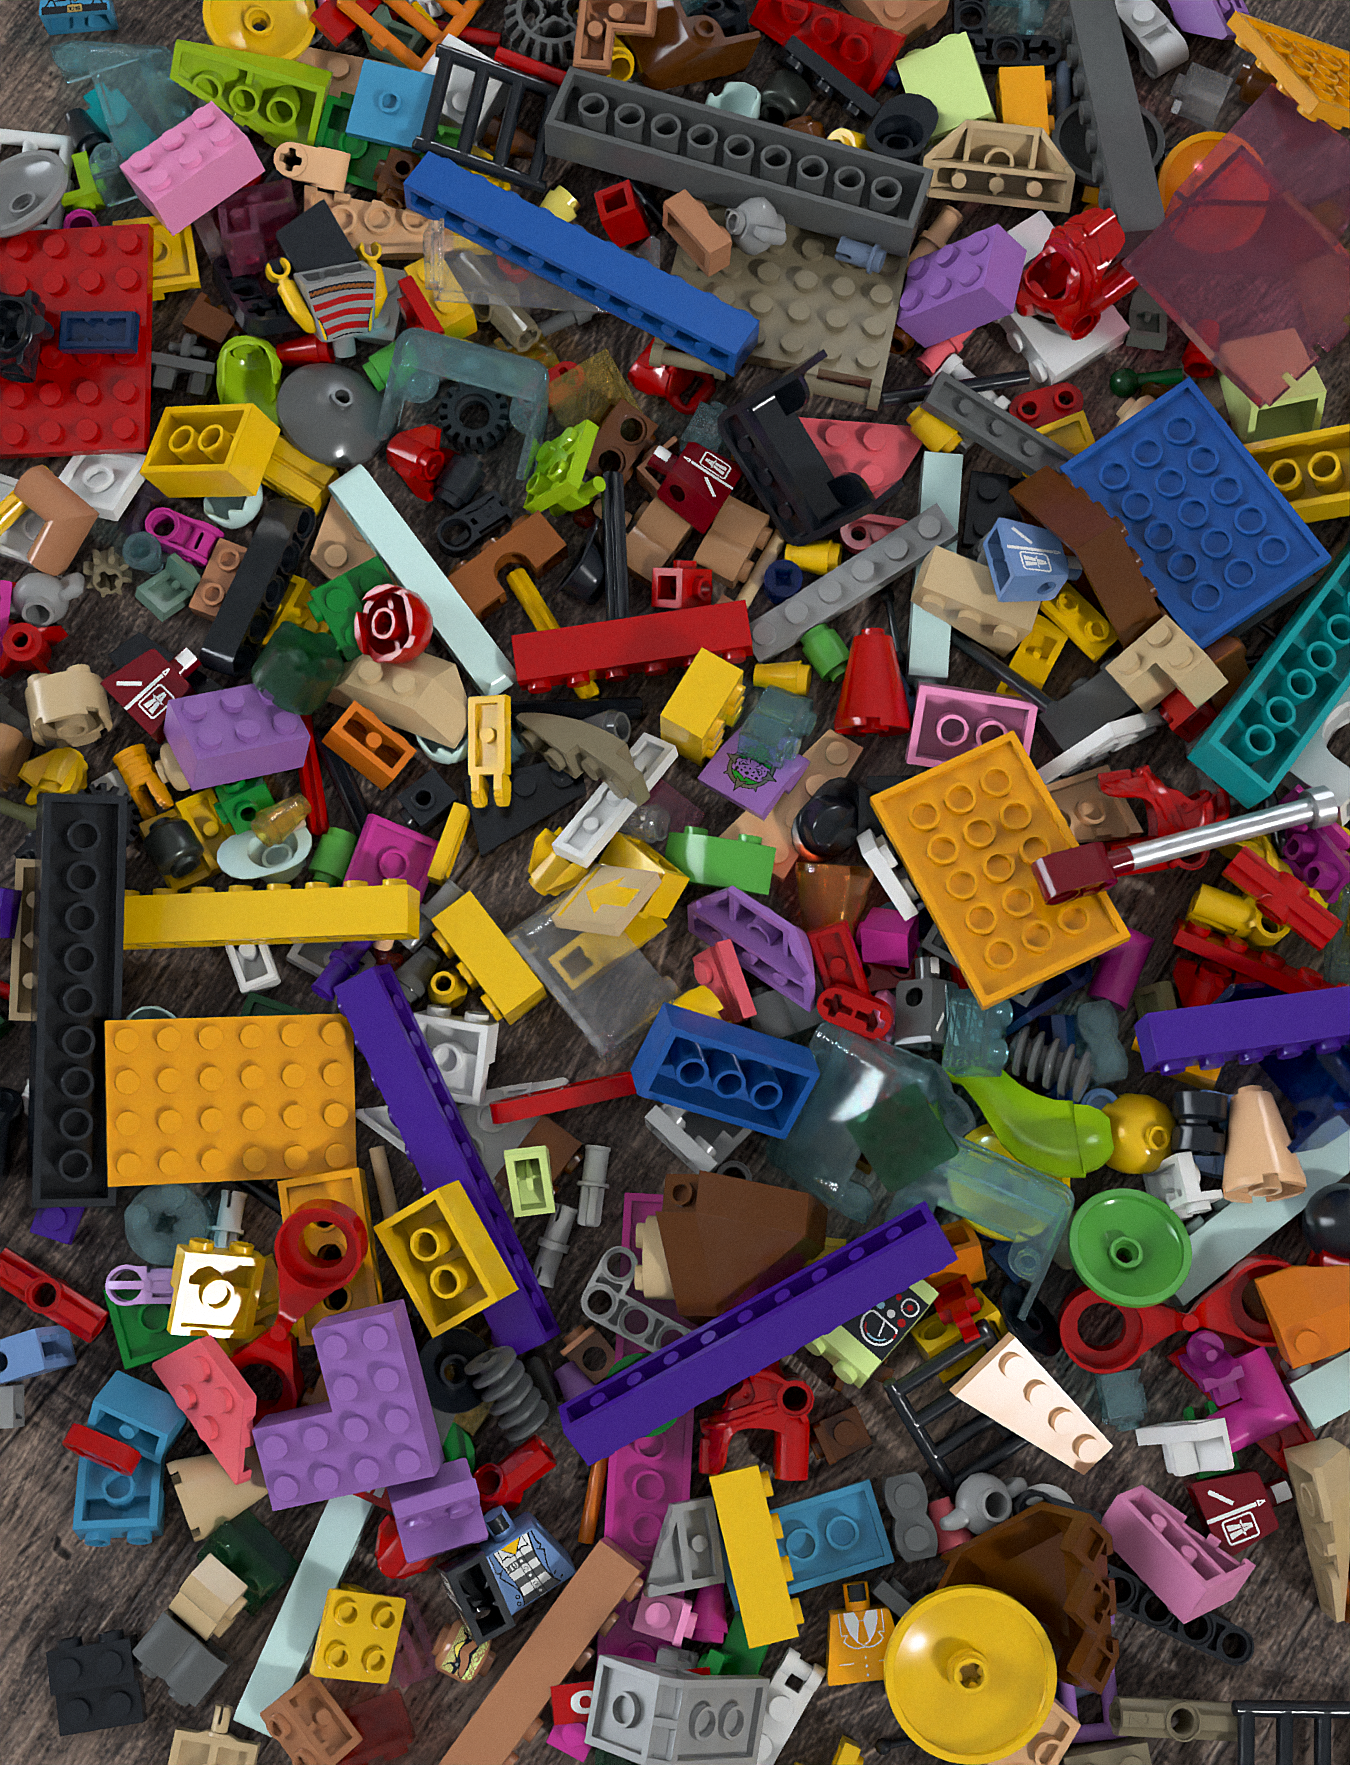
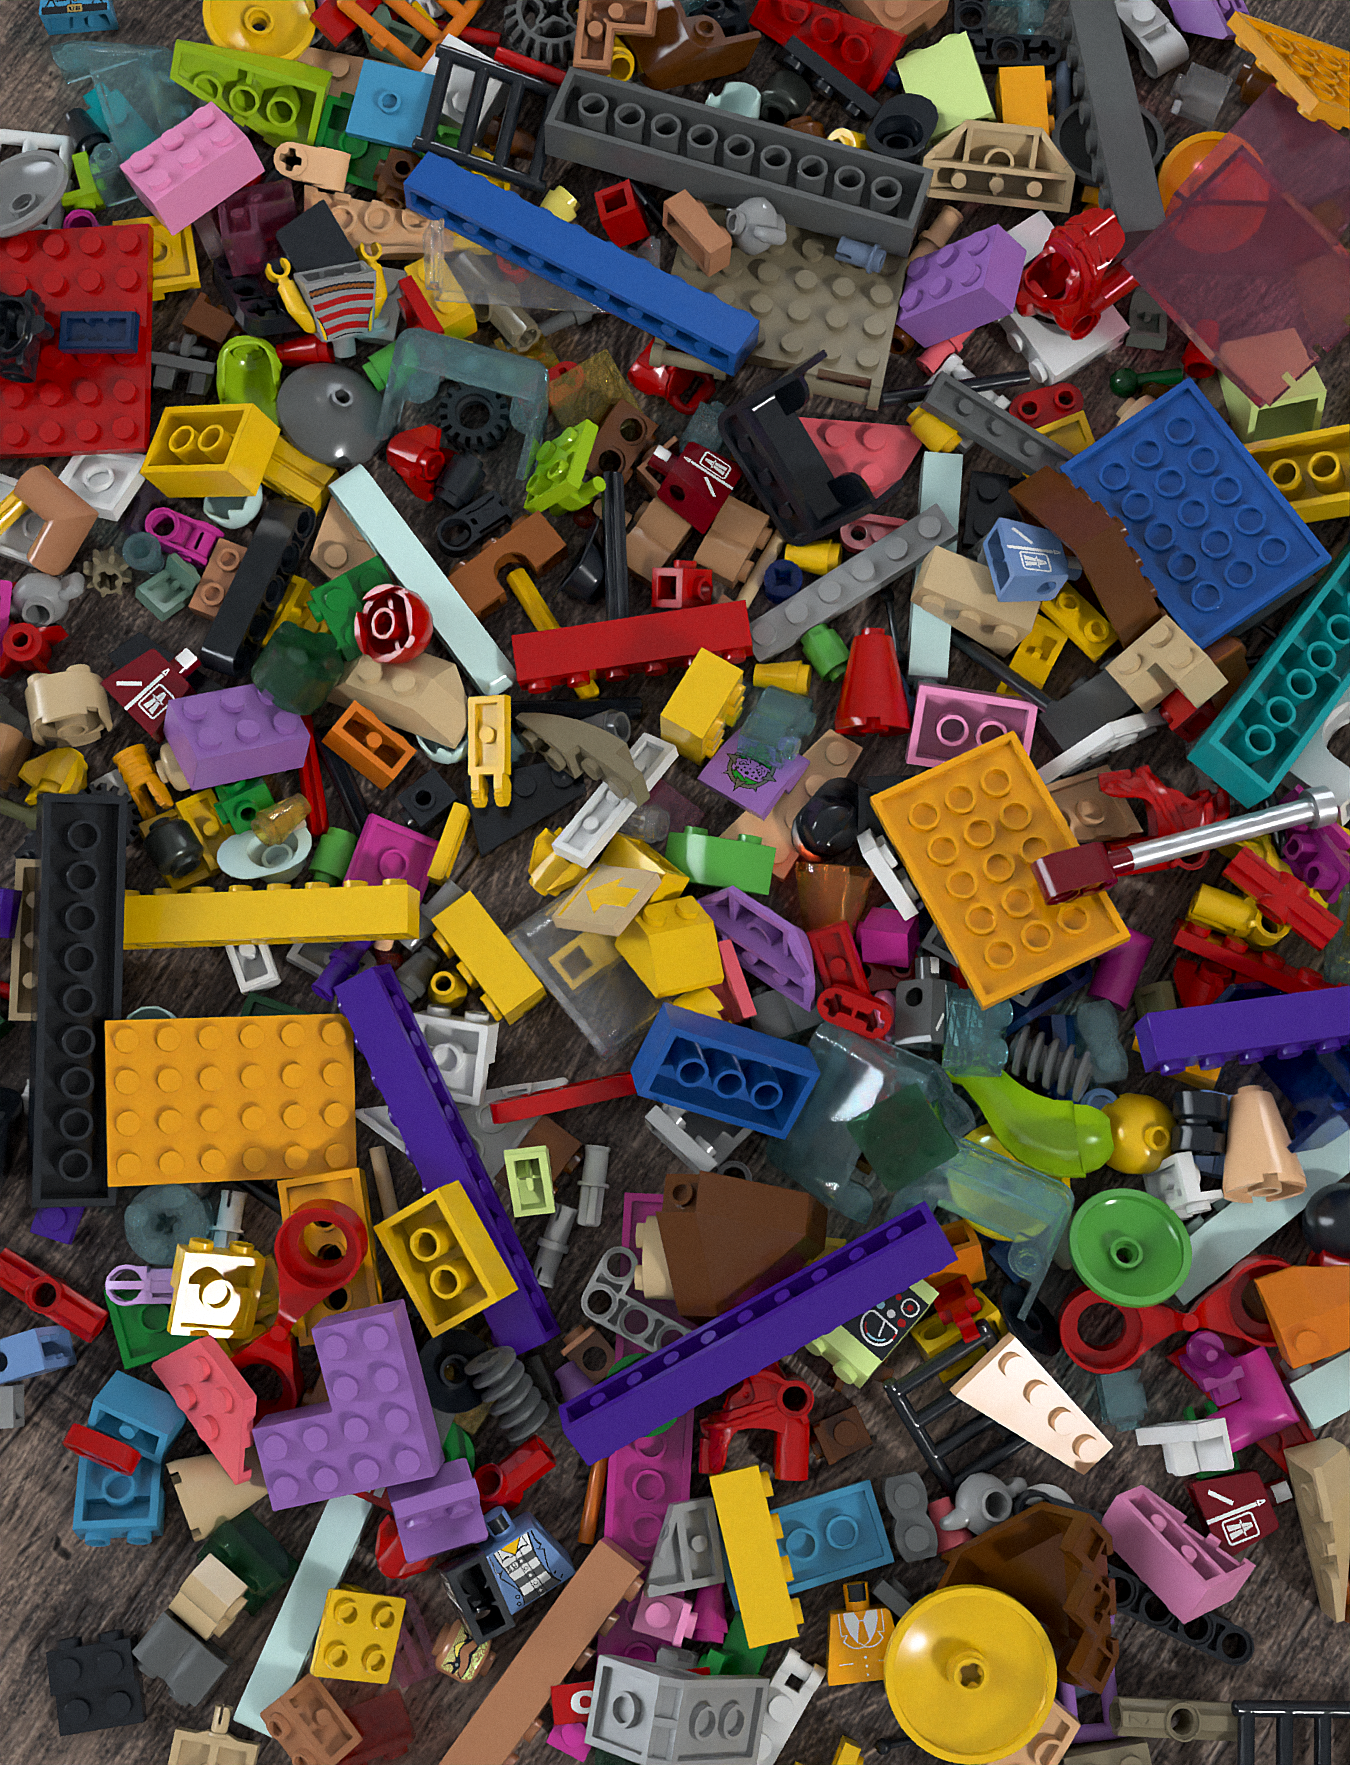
none -> yellow slope [614,895,724,999]

